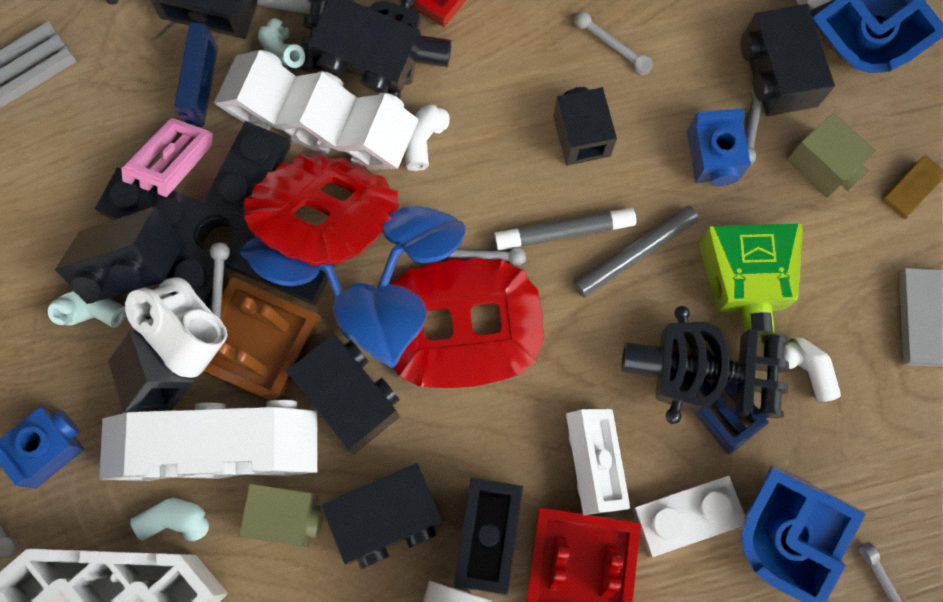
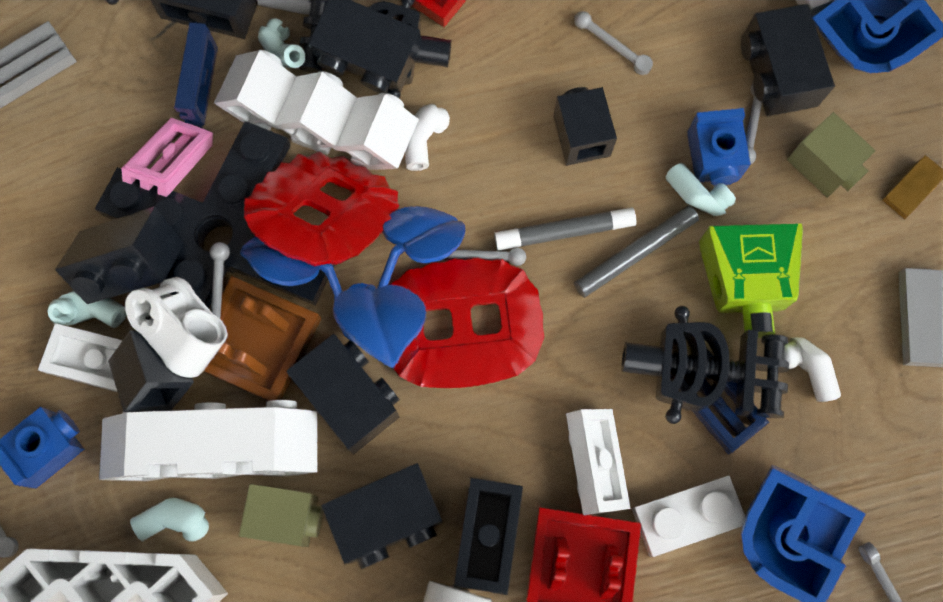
none -> white plate [38,323,123,392]
none -> light aqua arm [665,163,736,216]

